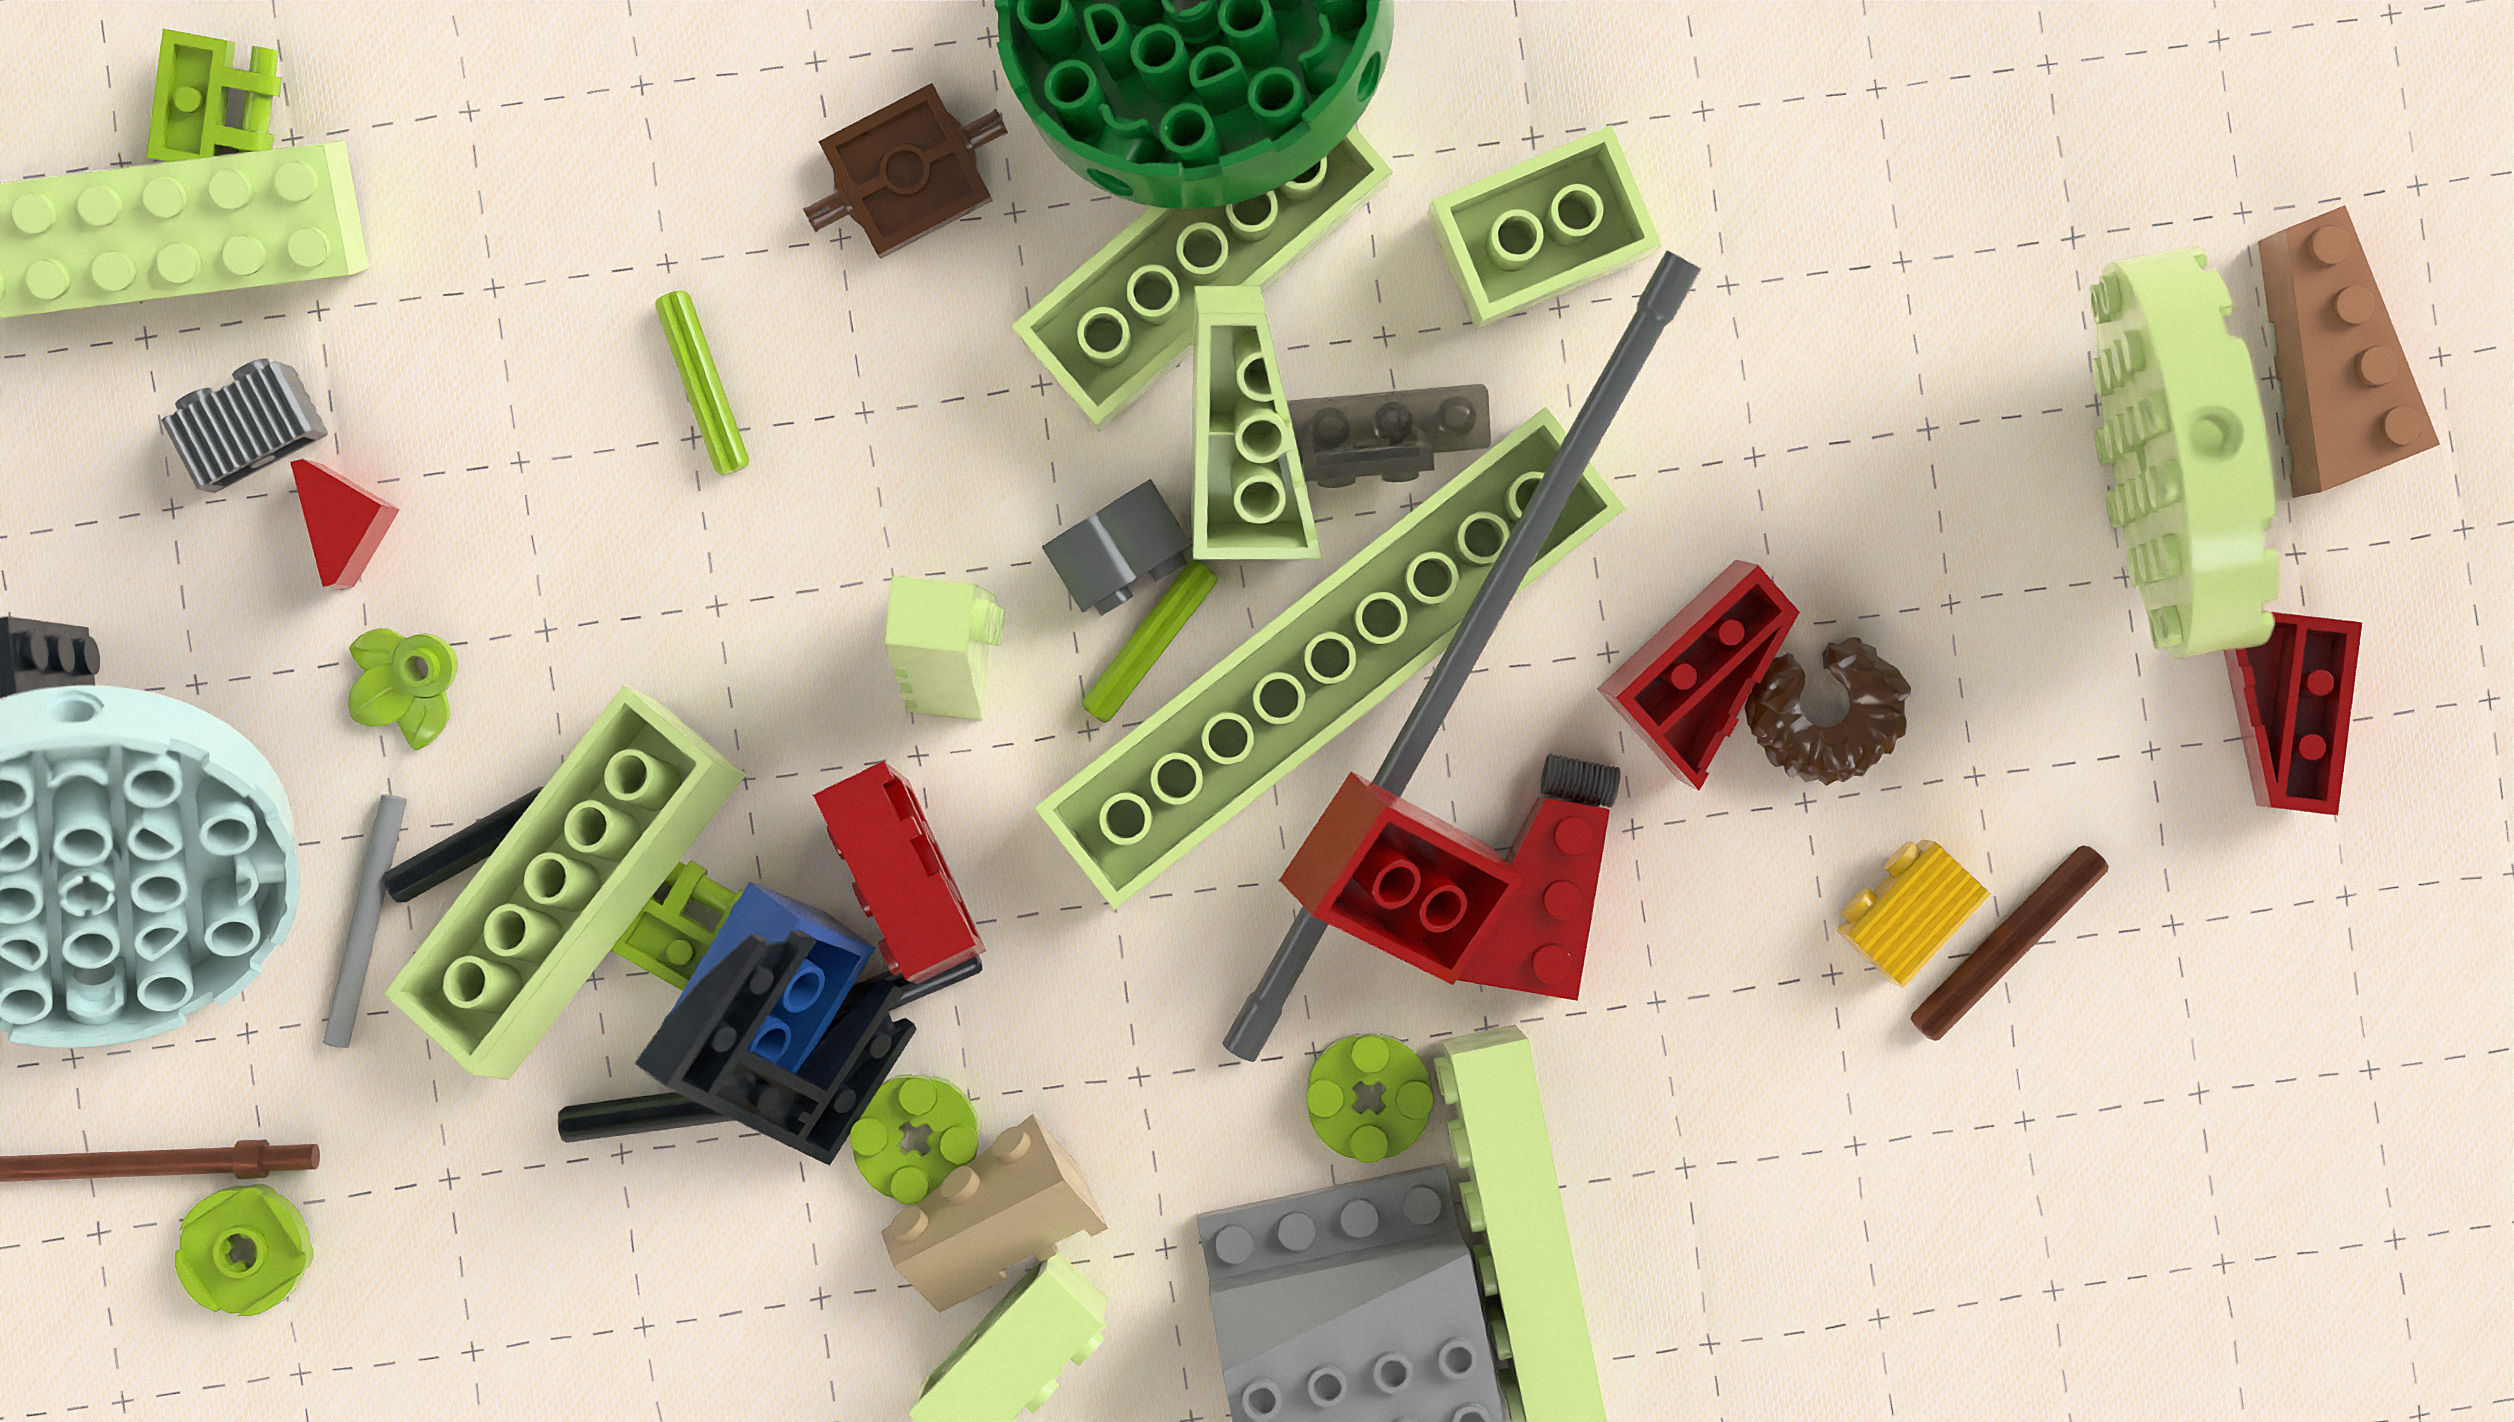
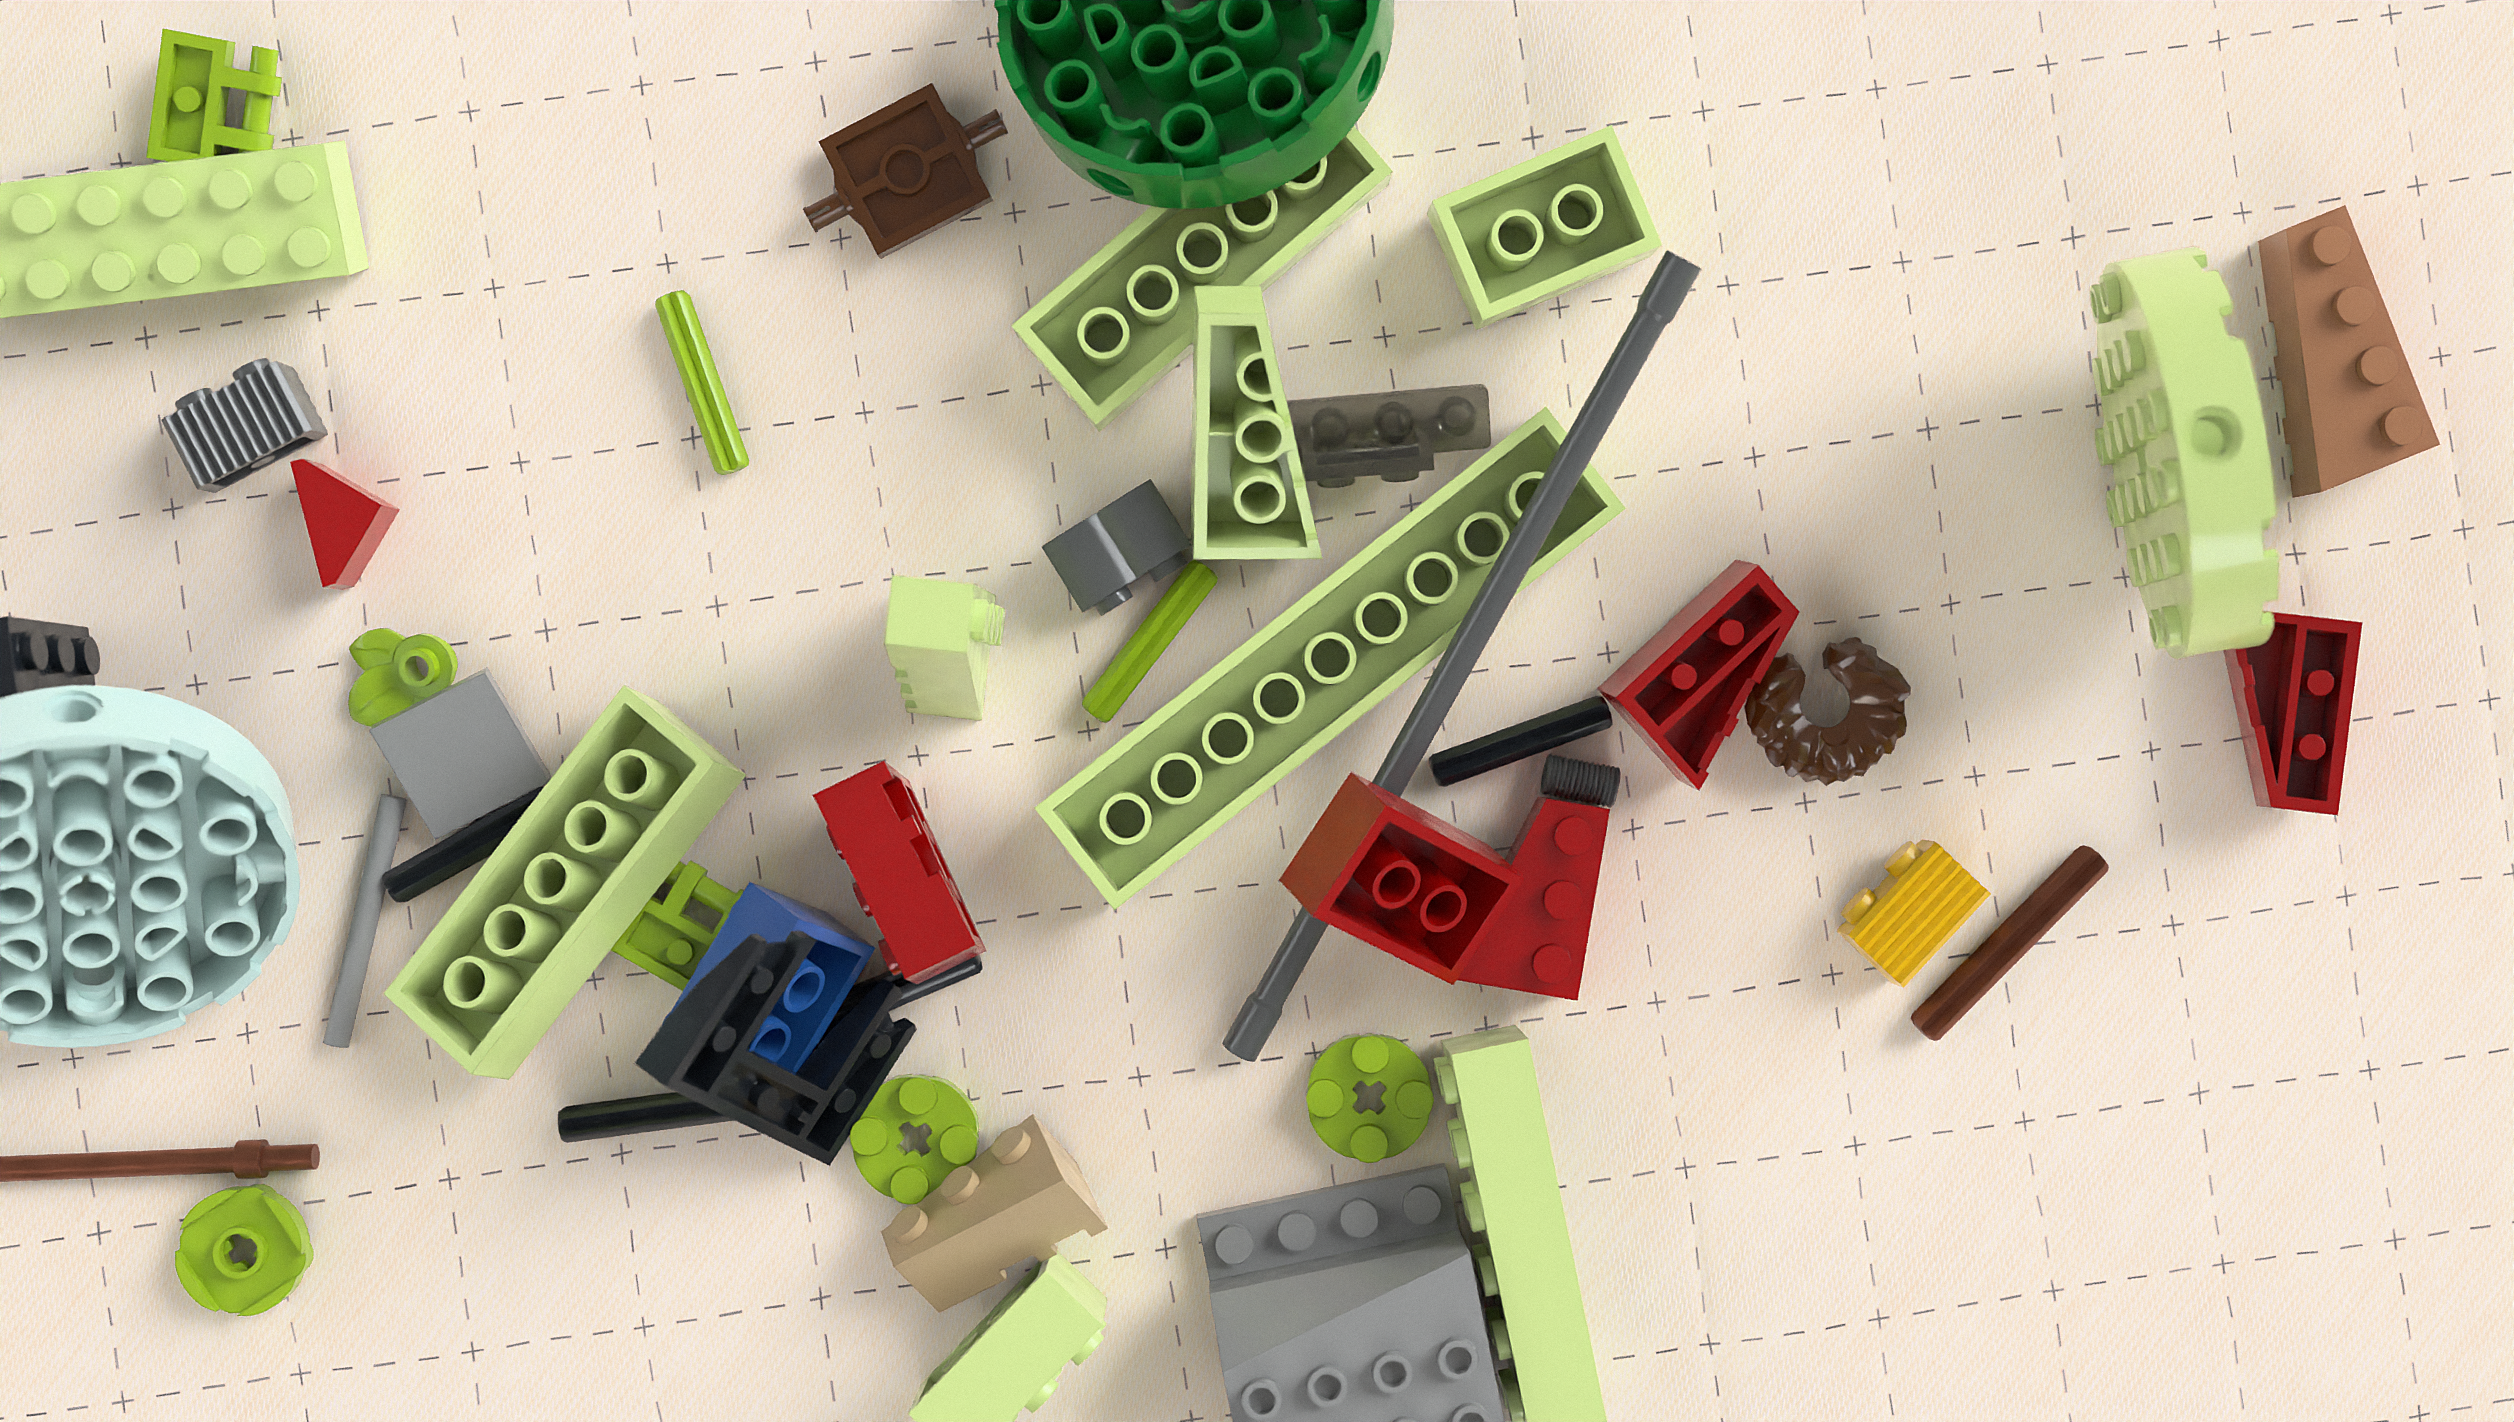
none -> light grey tile [369,667,551,840]
none -> black axle [1429,696,1613,787]

